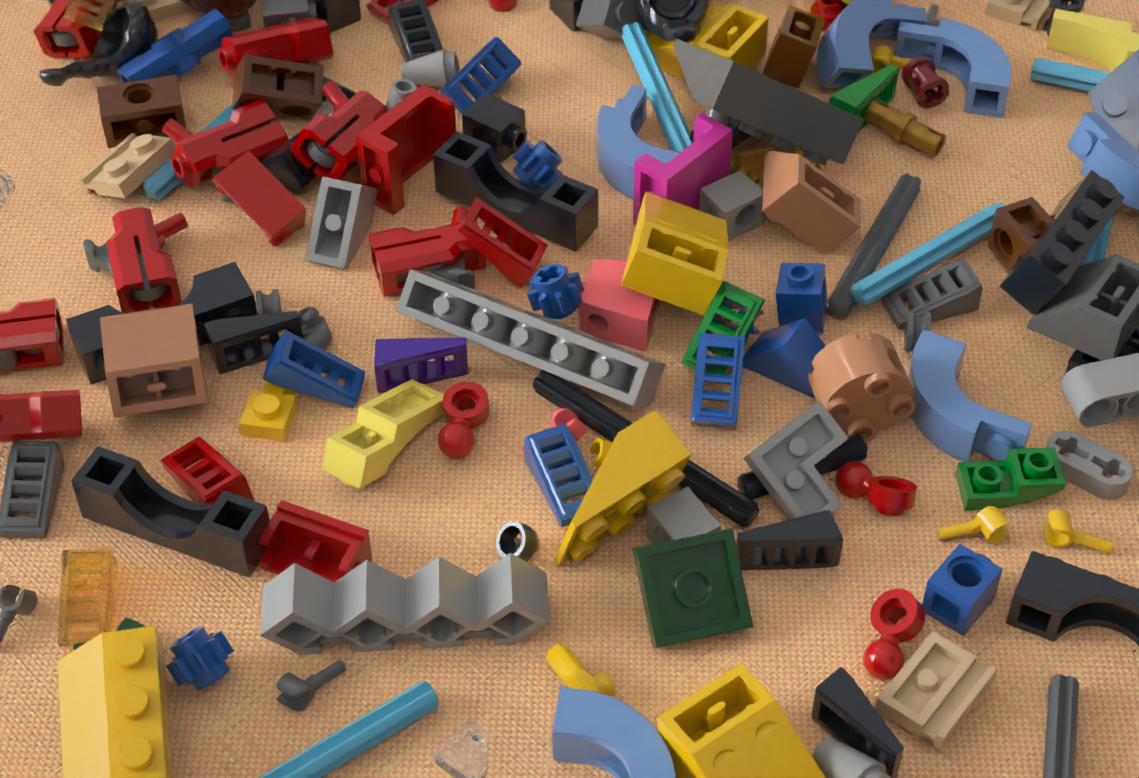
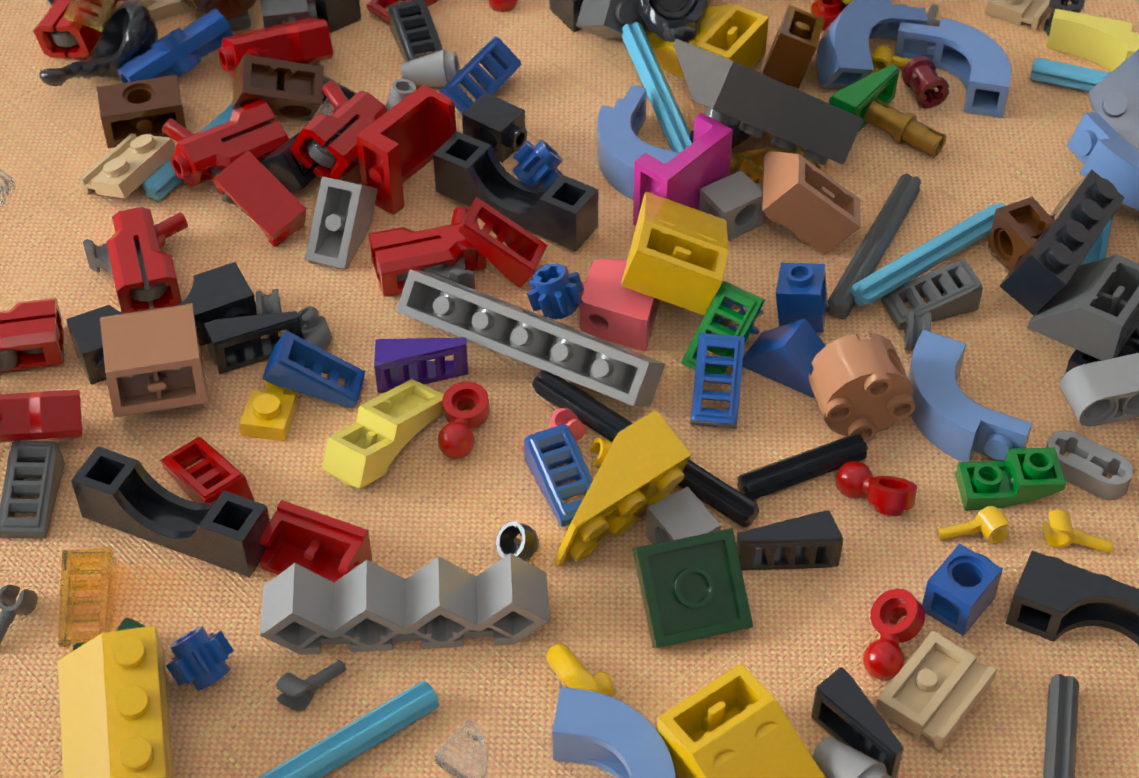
light grey plate [743,400,849,519] -> none

